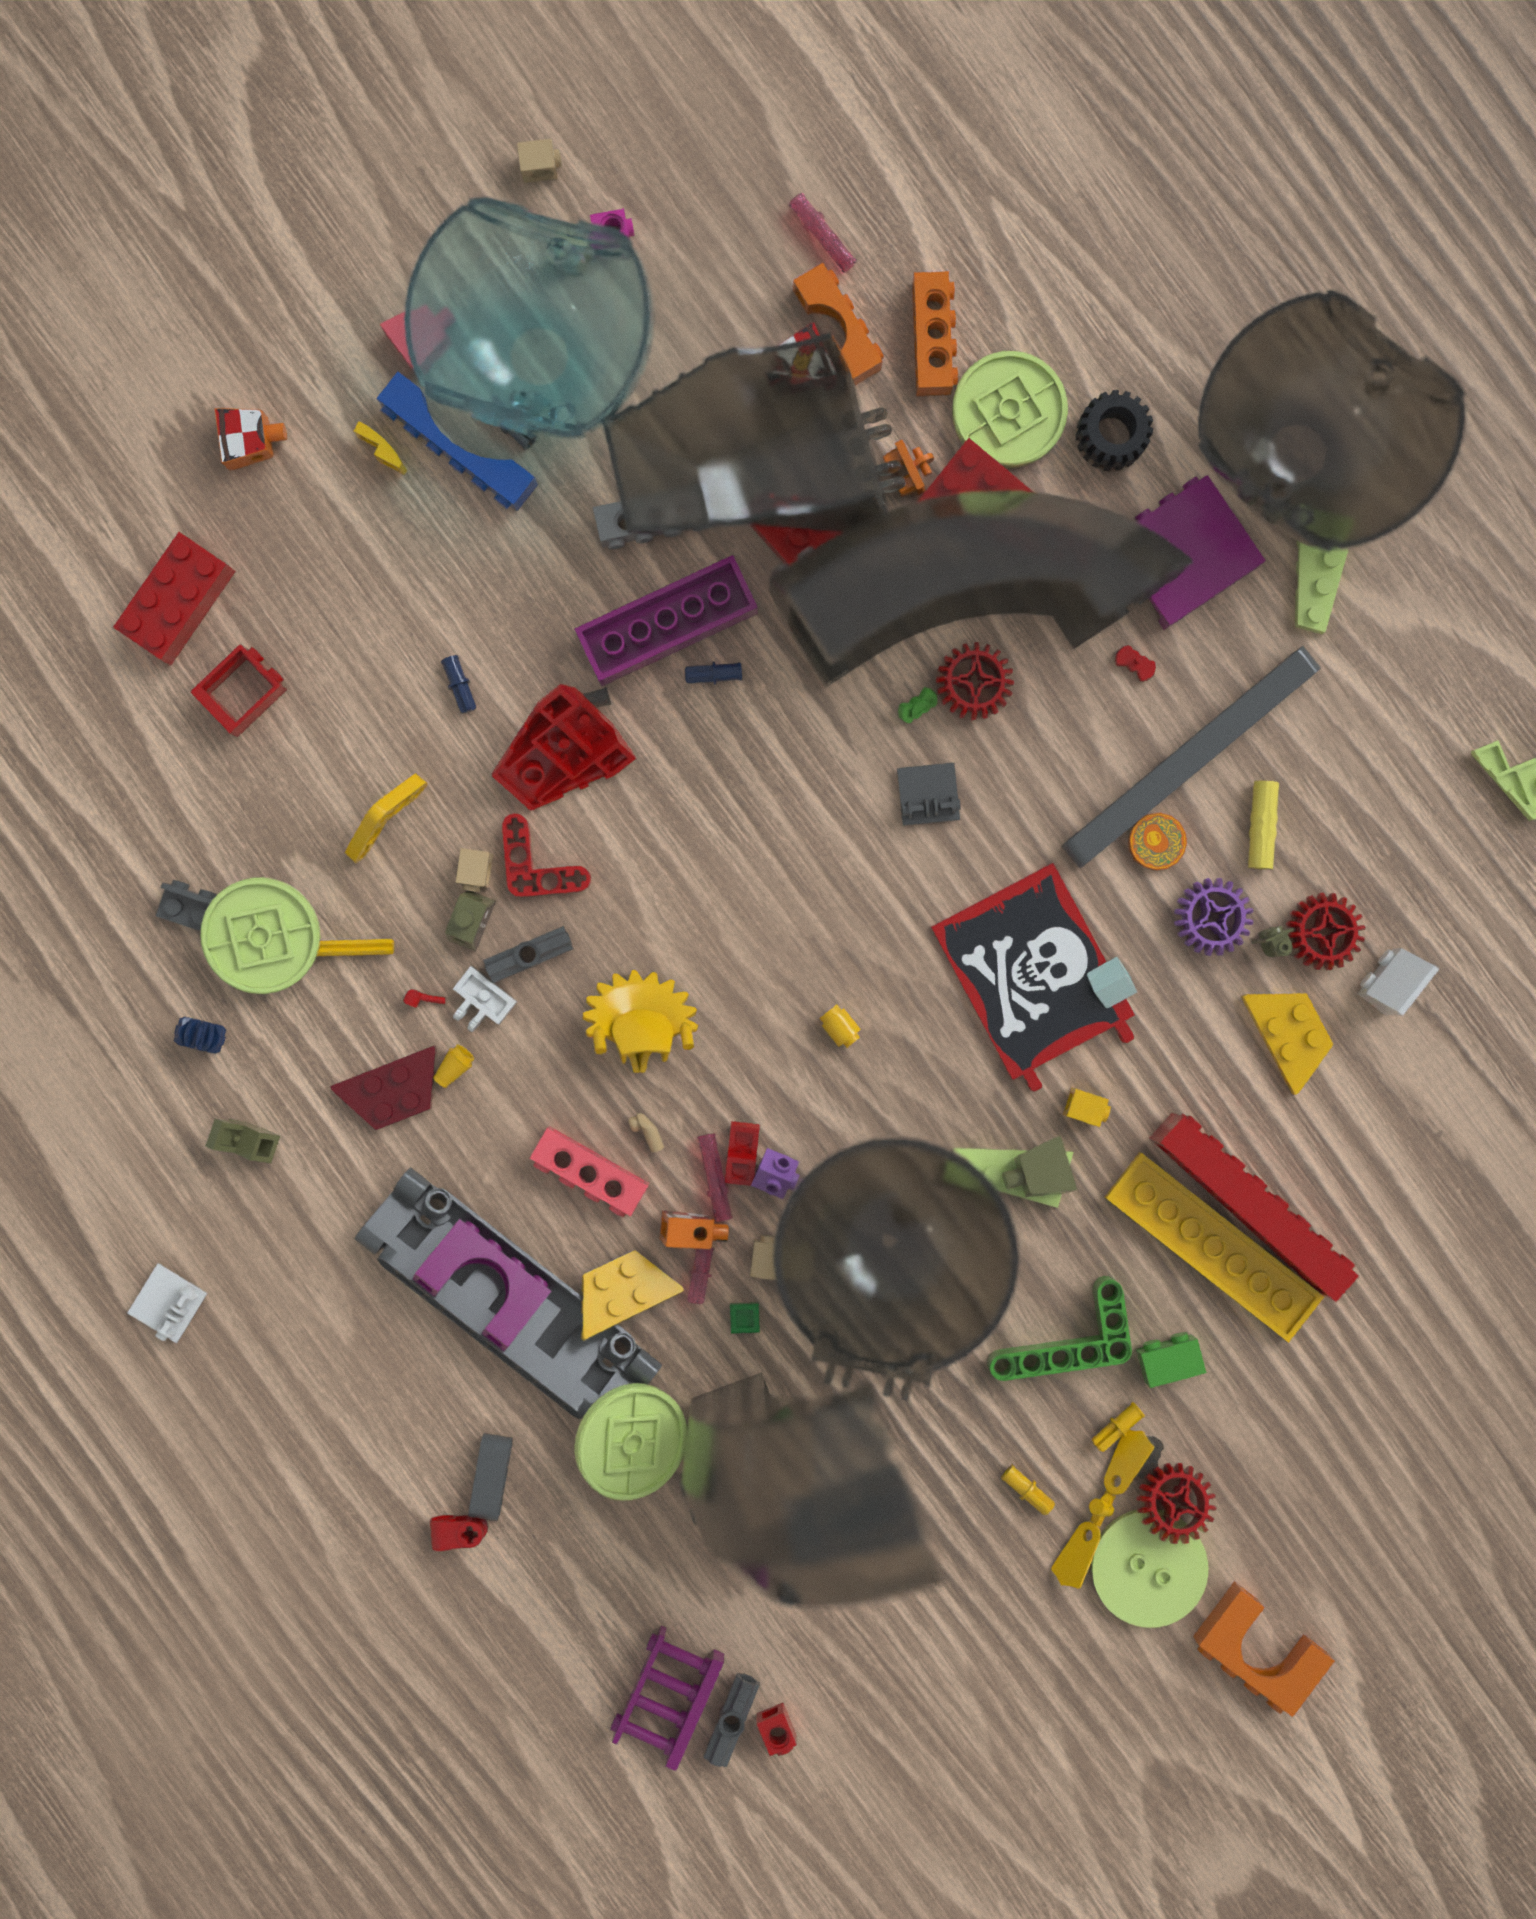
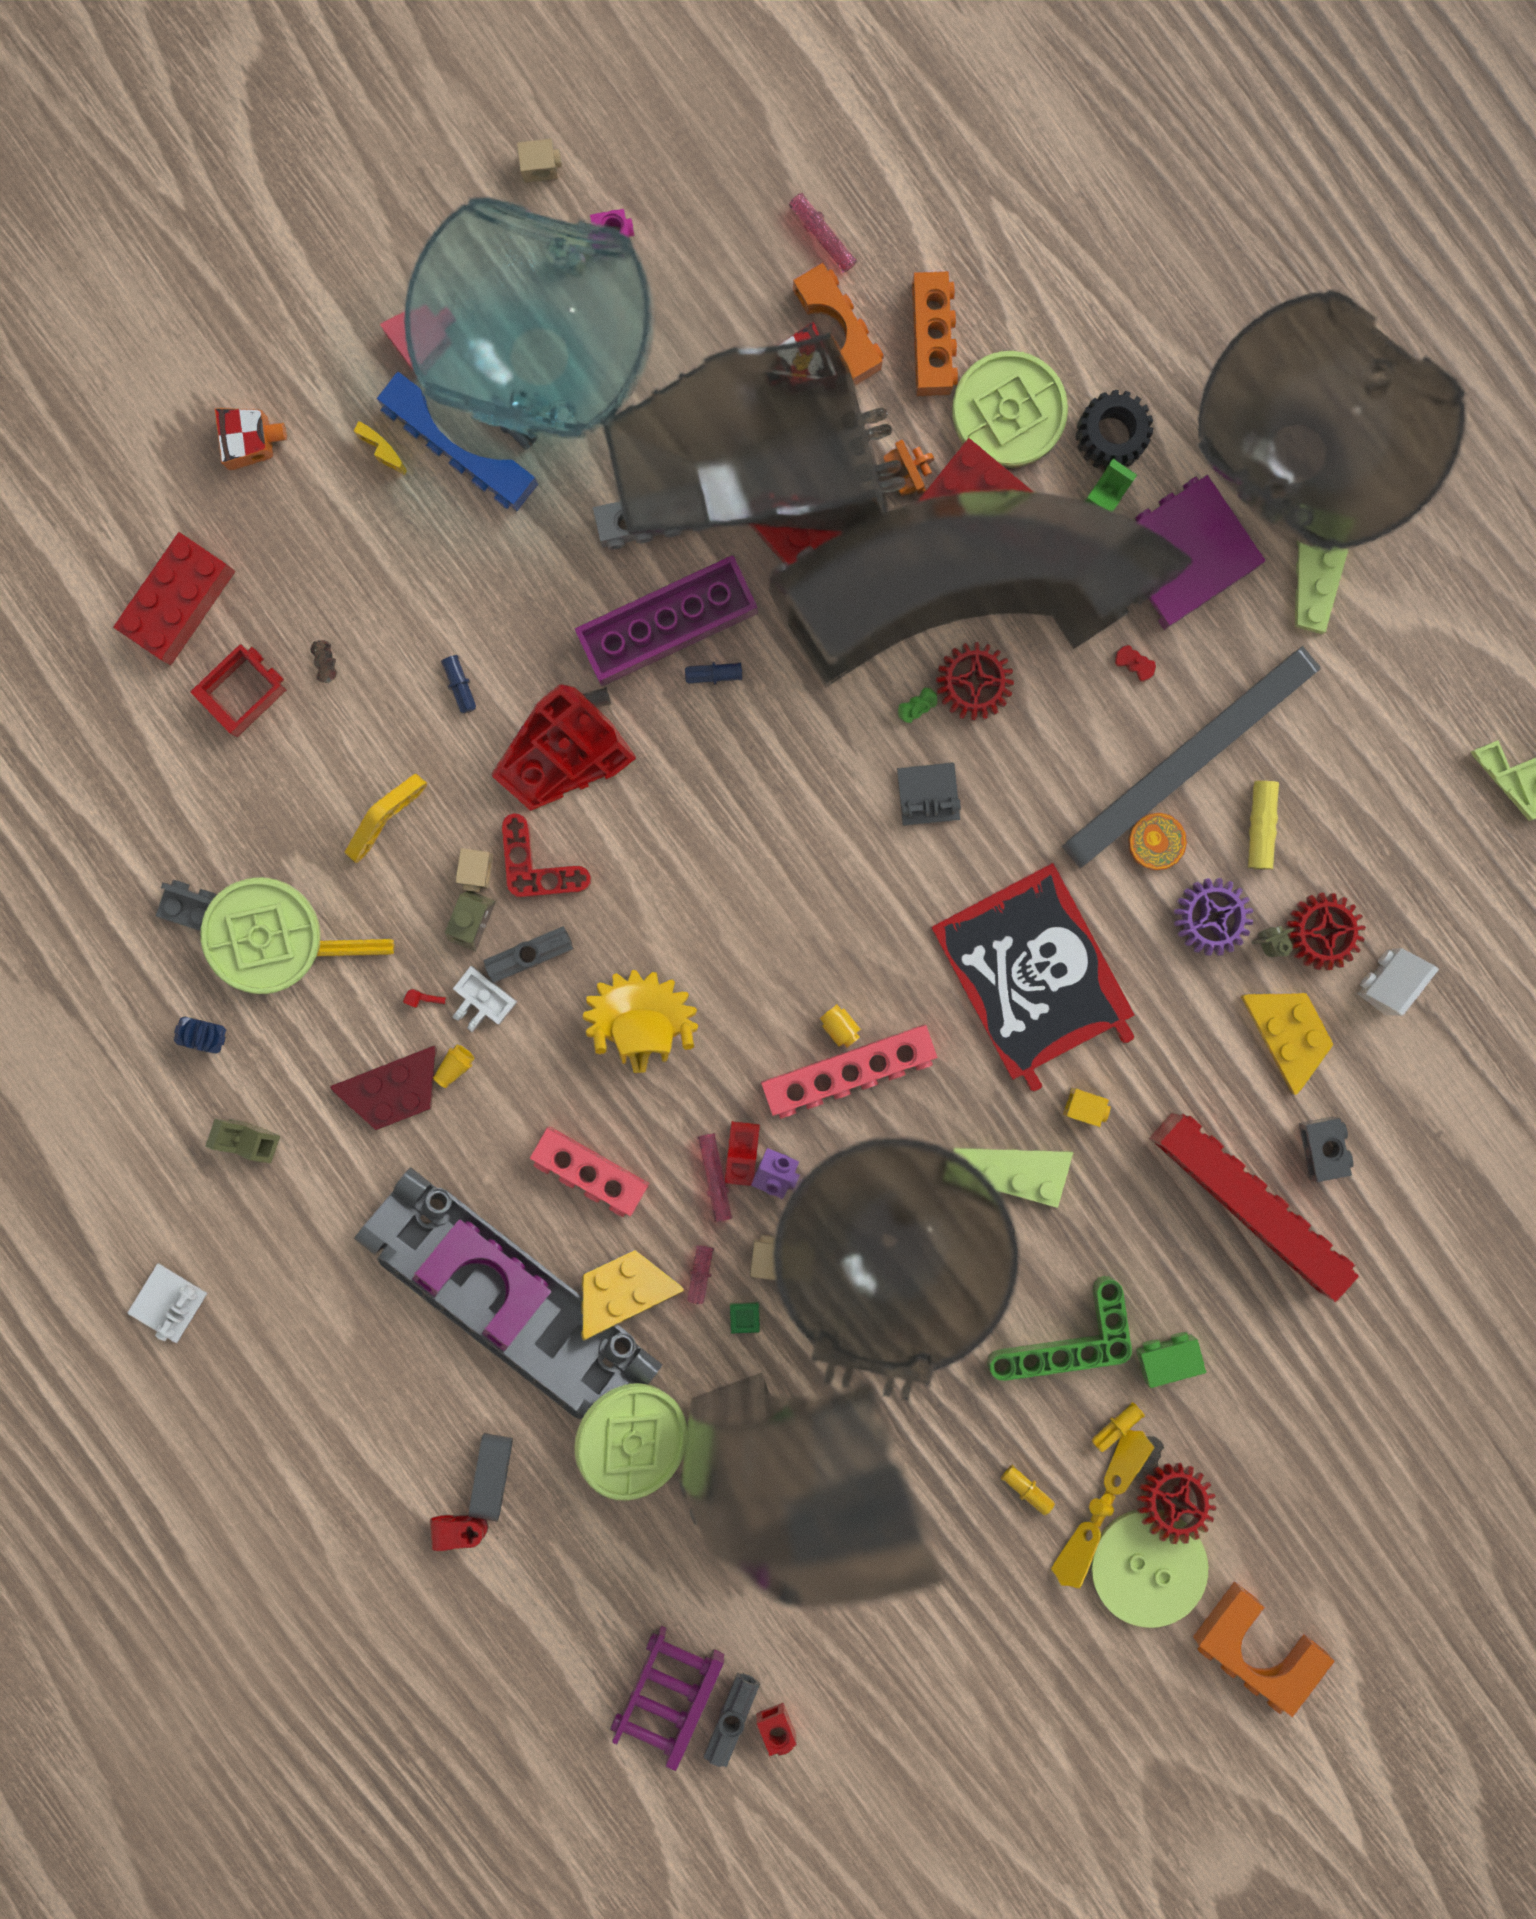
tan arm [628,1113,664,1152] -> none
orange torso [659,1210,729,1249] -> none
olive torso [1002,1136,1077,1197] -> none
light aqua panel [1087,957,1137,1008] -> none
yellow plate [1104,1152,1324,1343] -> none
none -> clear smoke piece [310,640,337,683]
none -> coral brick [761,1025,938,1119]
none -> bright green brick [1075,459,1137,532]
none -> dark grey brick [1298,1116,1354,1182]

